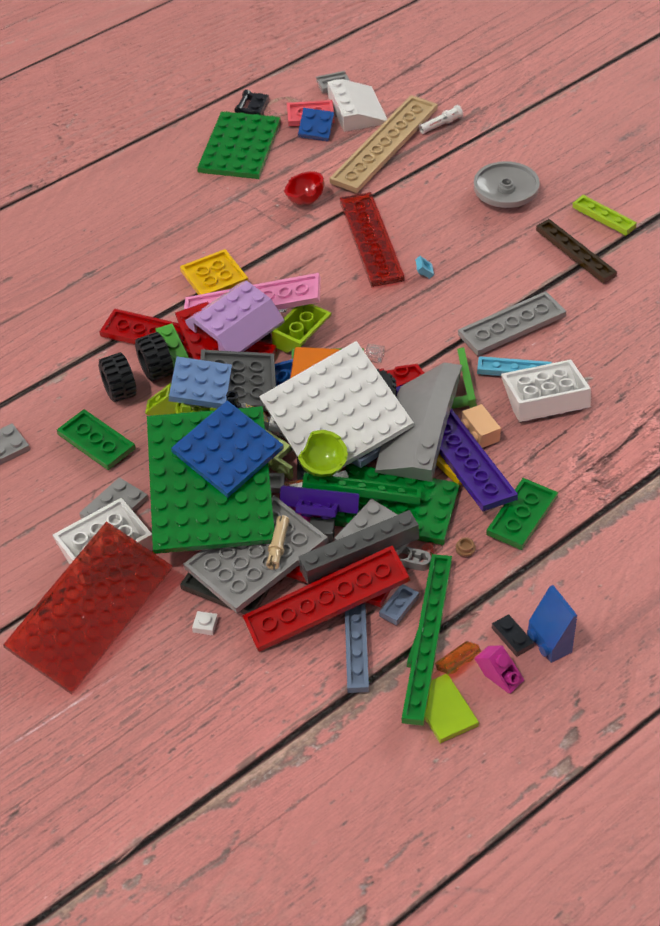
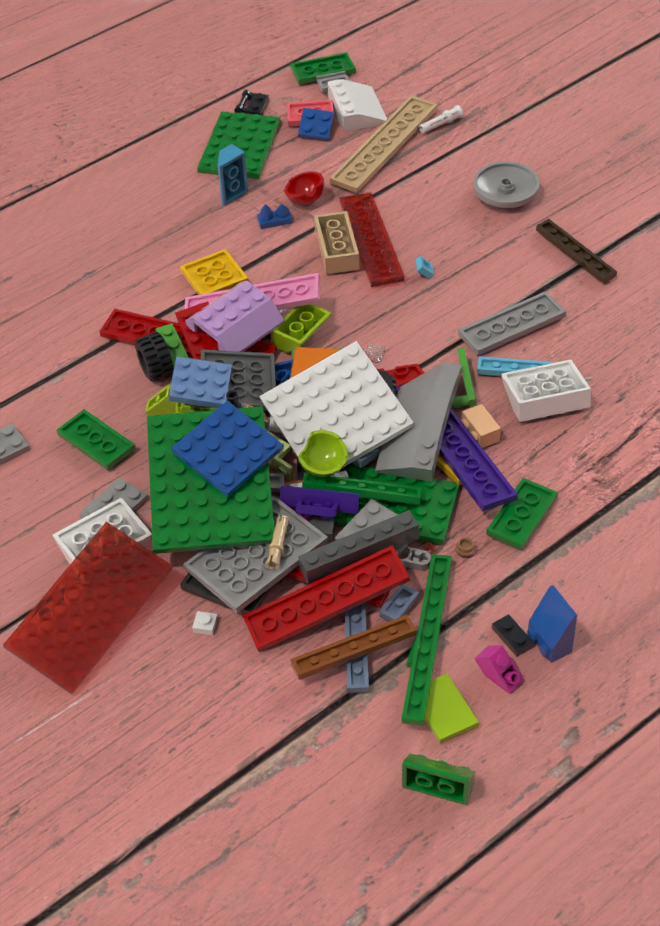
black tyre [98,352,136,403] -> none
clear orange plate [435,641,481,675] -> none
lime plate [572,195,637,236] -> none
none -> dark azure slope [218,144,248,206]
none -> blue tile [257,204,293,229]
none -> green plate [290,52,356,85]
none -> dark orange plate [290,615,416,680]
none -> tan brick [314,211,359,274]
none -> green slope [402,754,475,806]

